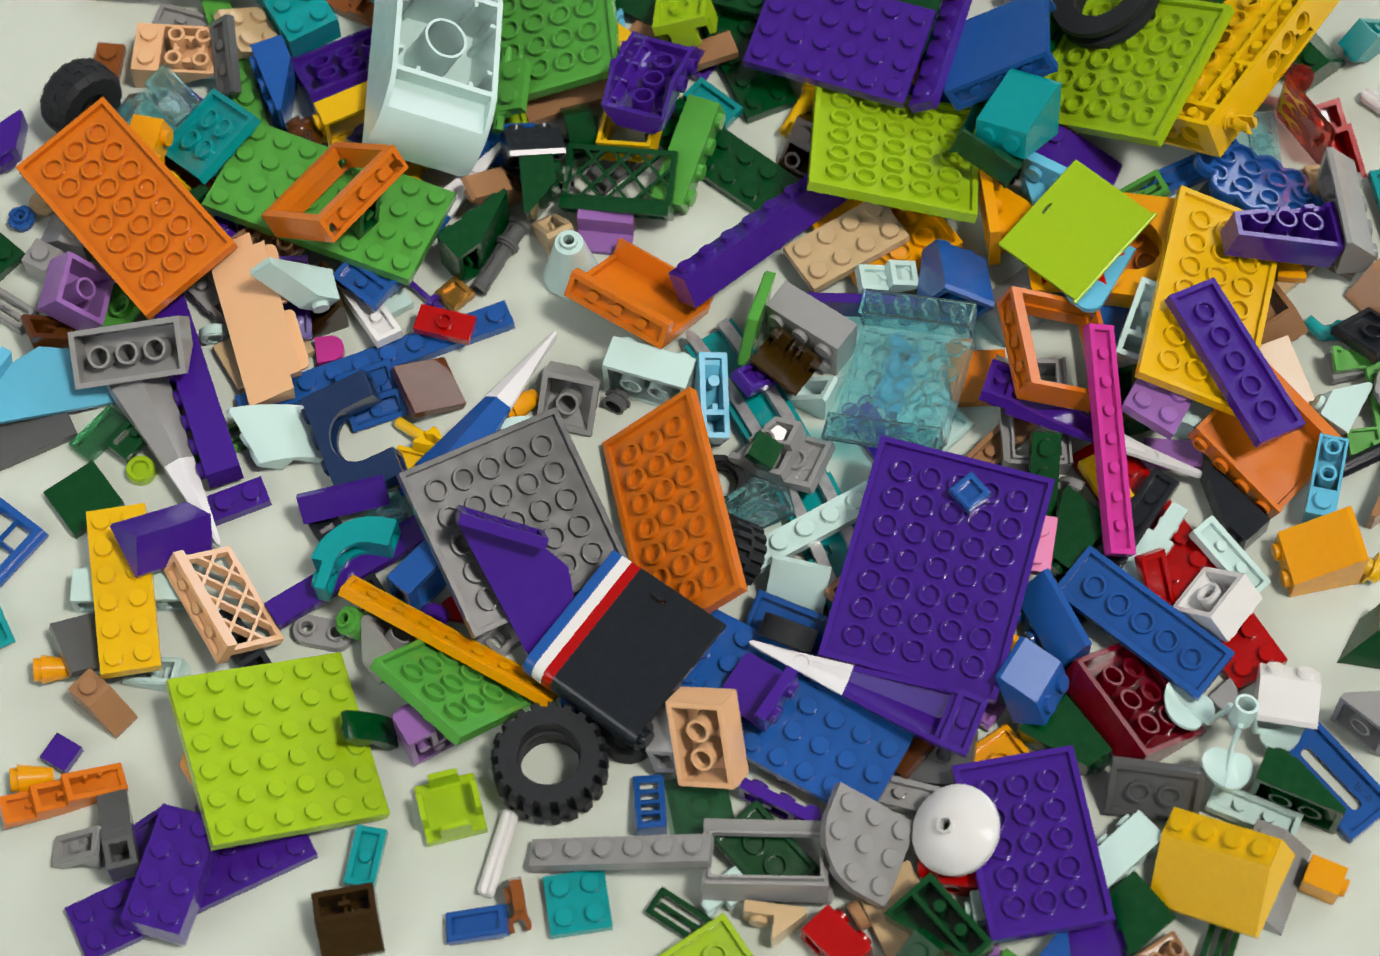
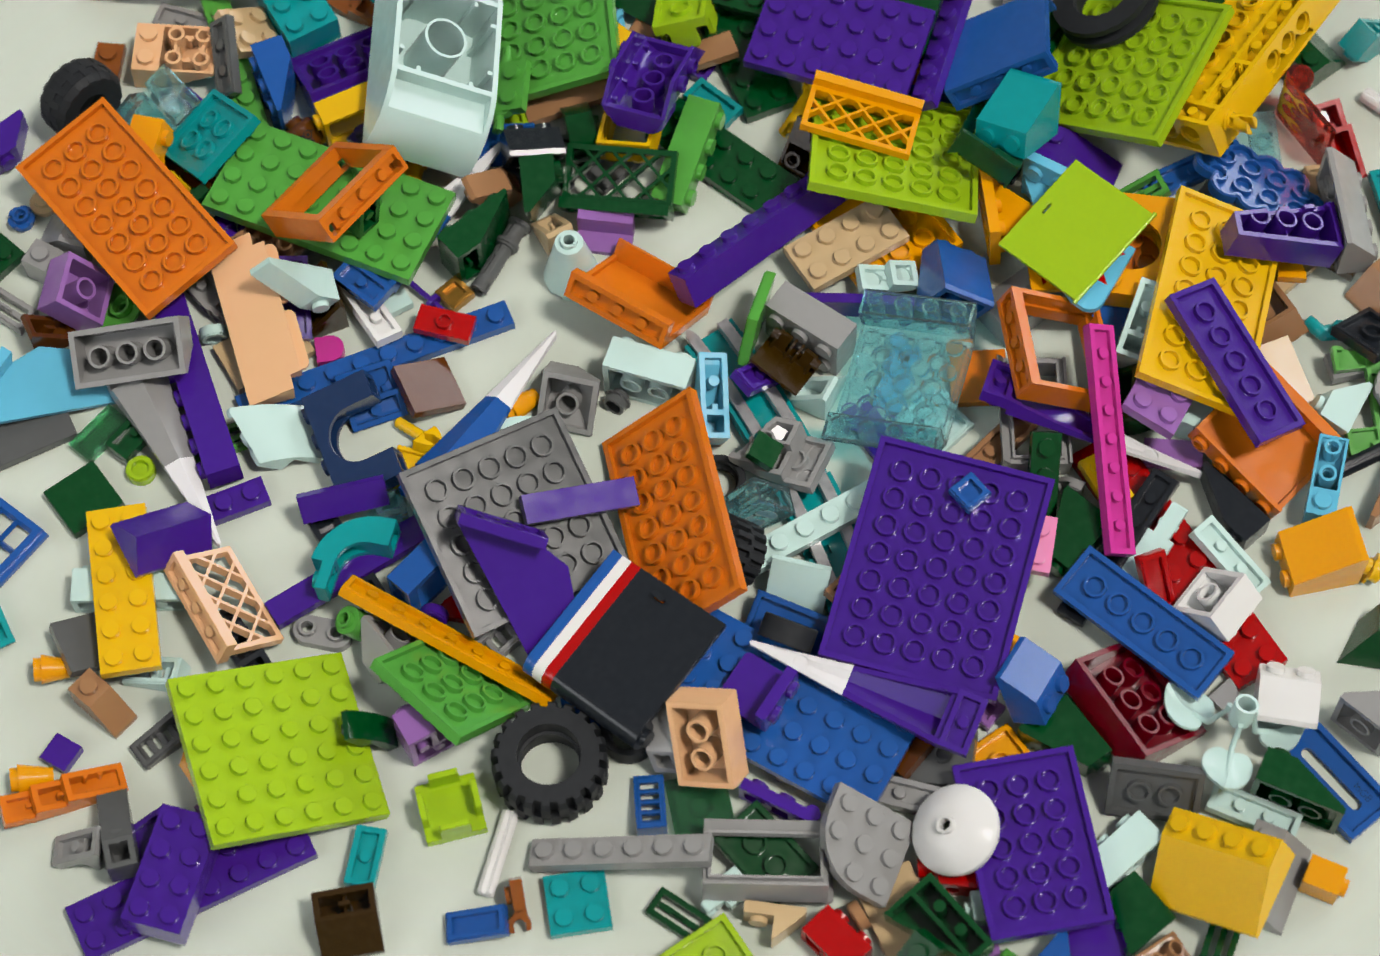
blue slope [1017,568,1092,671] -> none
none -> dark grey slope [129,710,182,770]
none -> dark purple tile [519,476,640,526]
none -> light orange fence [799,69,925,161]

